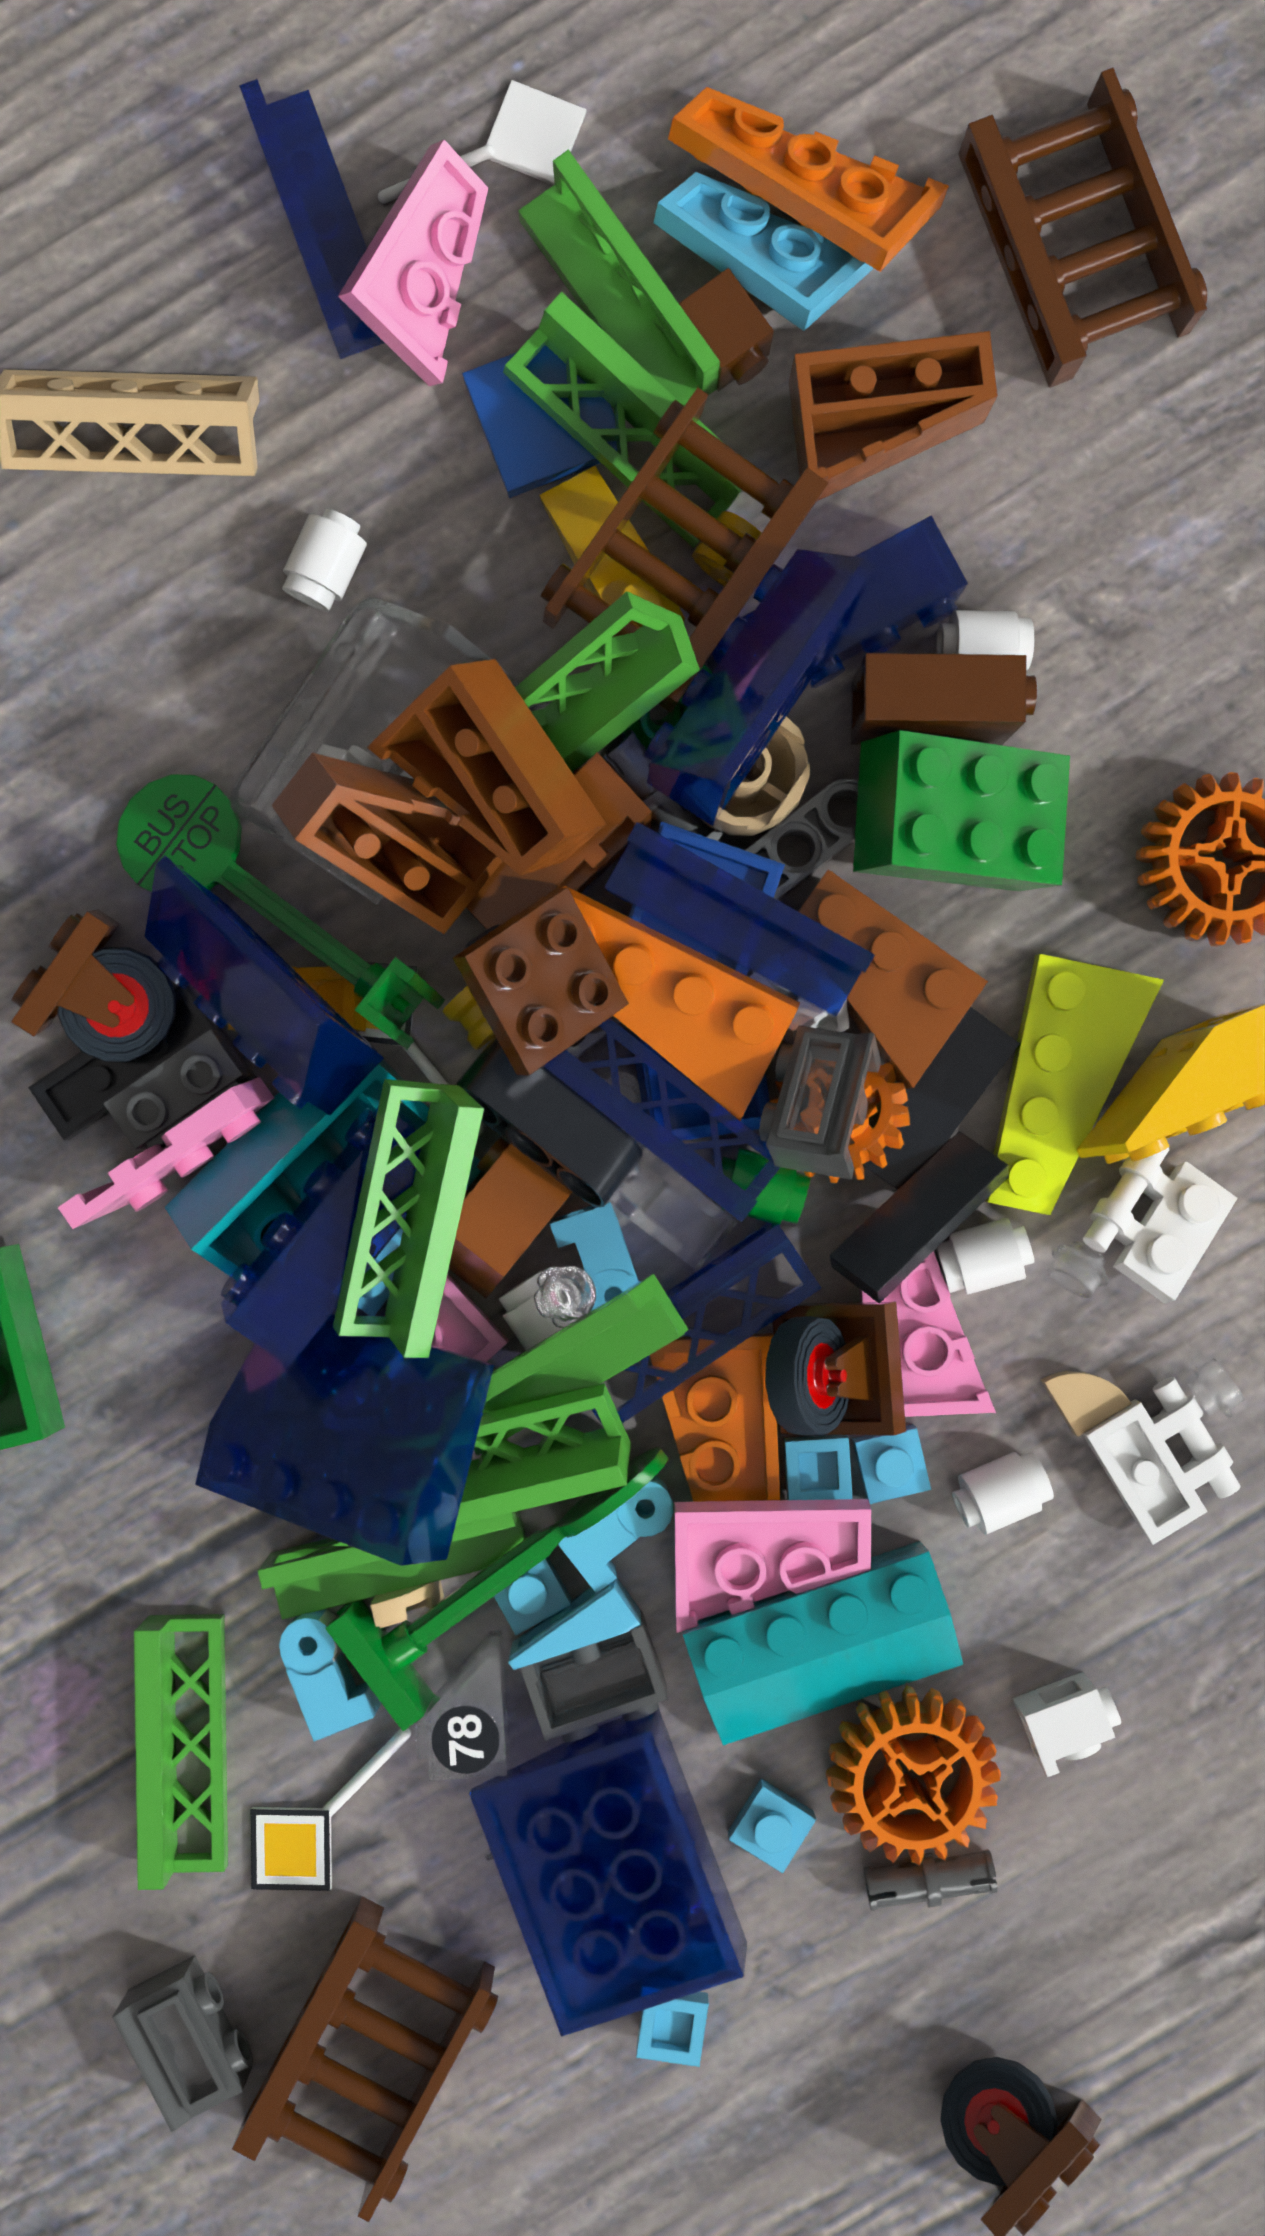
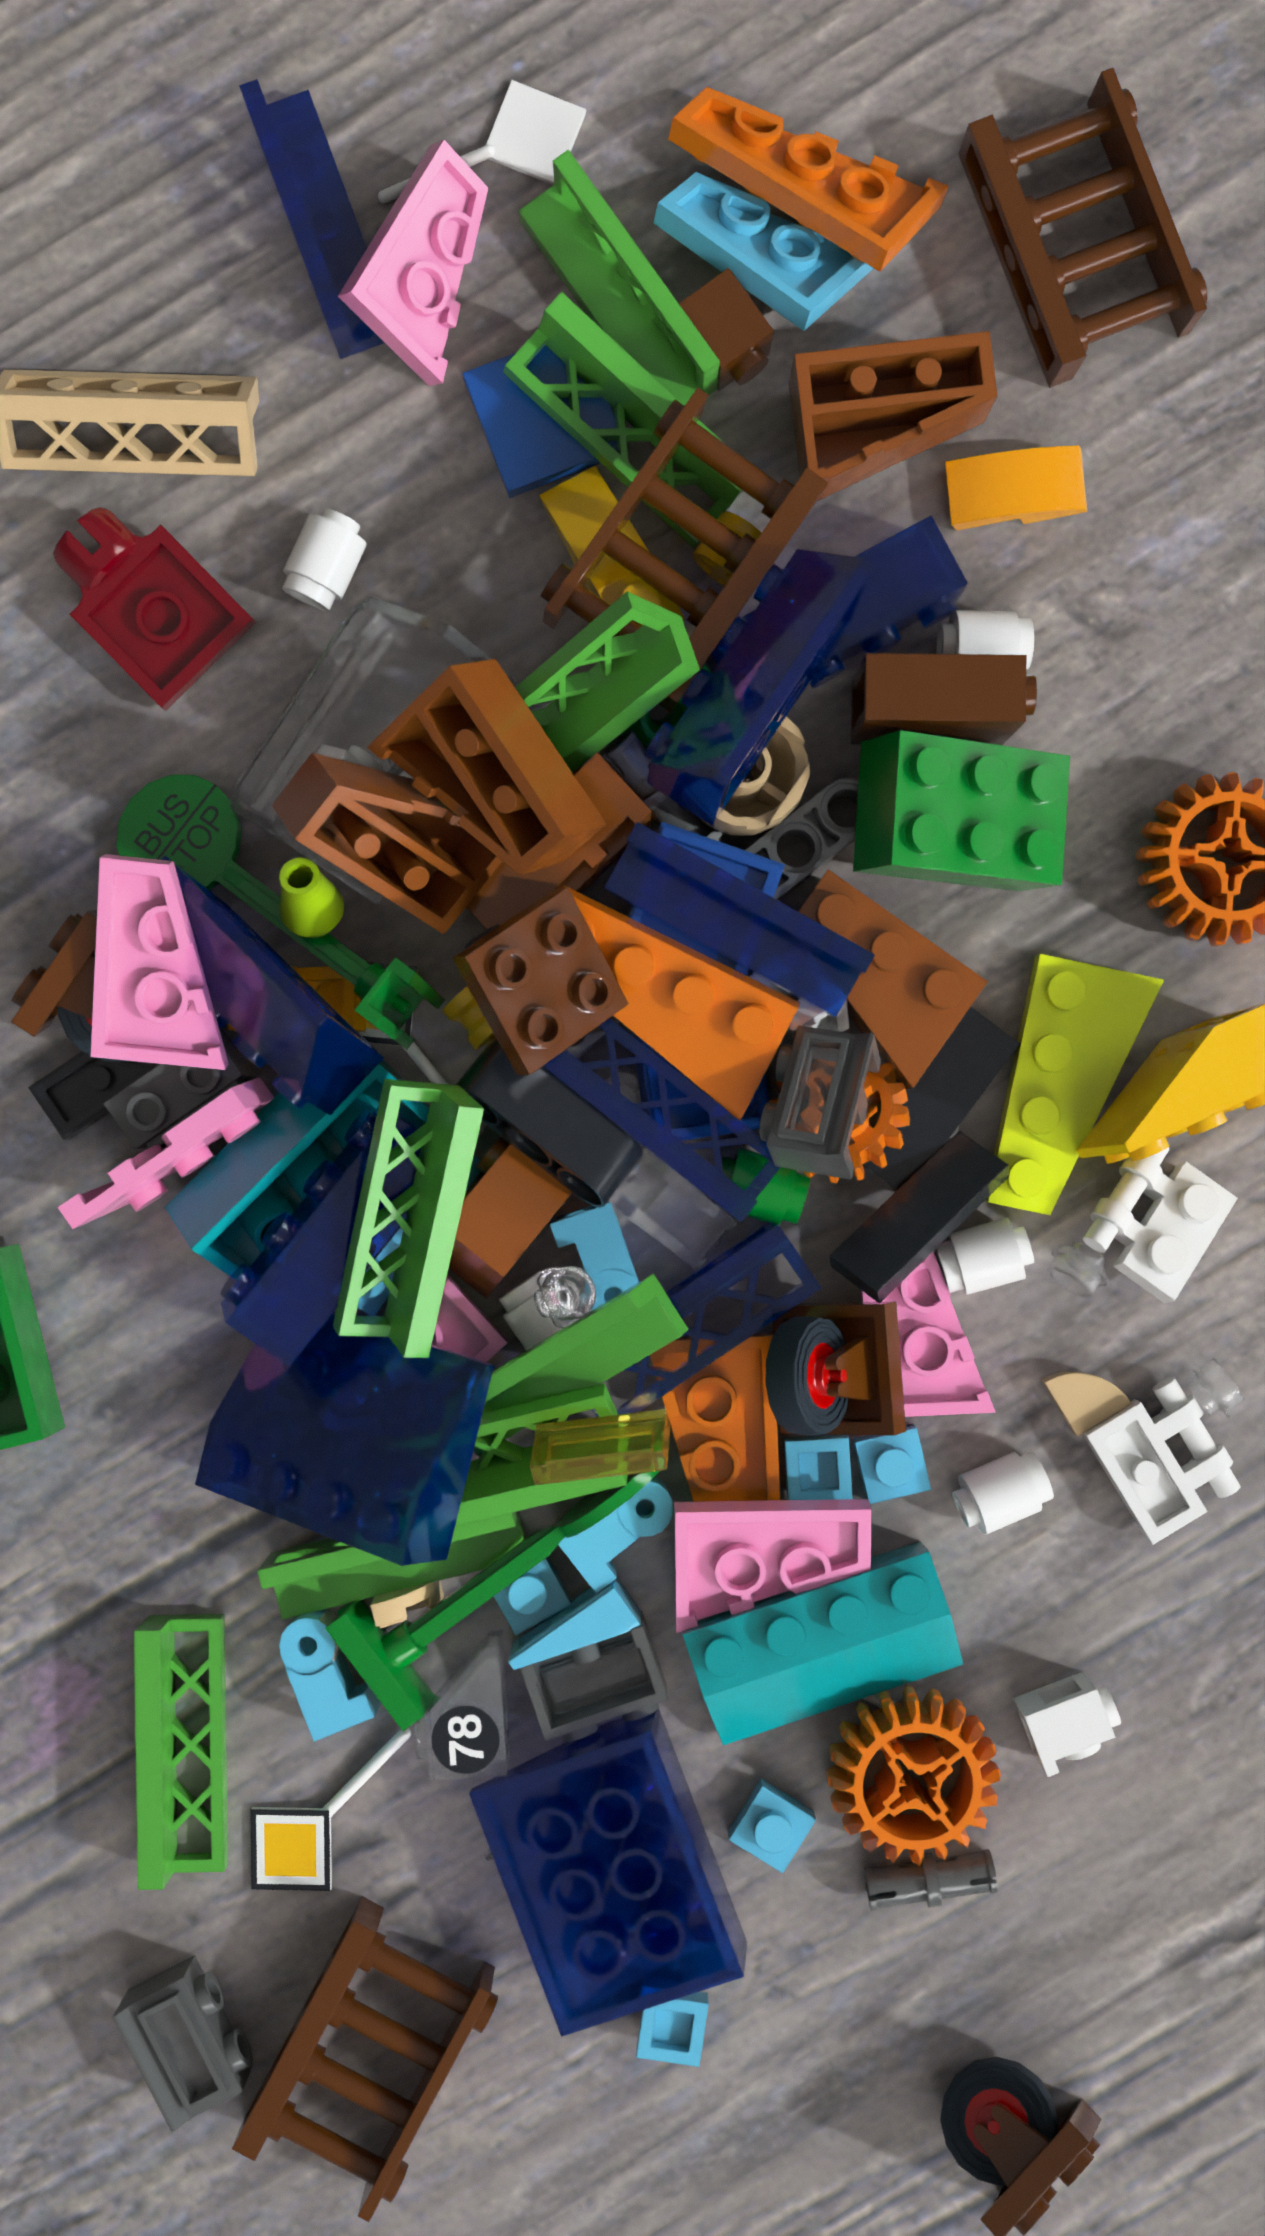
none -> dark red plate [53,507,255,711]
none -> bright pink wing [90,854,229,1070]
none -> lime cone [279,857,344,938]
none -> clear yellow tile [530,1409,670,1485]
none -> light orange slope [945,445,1087,531]

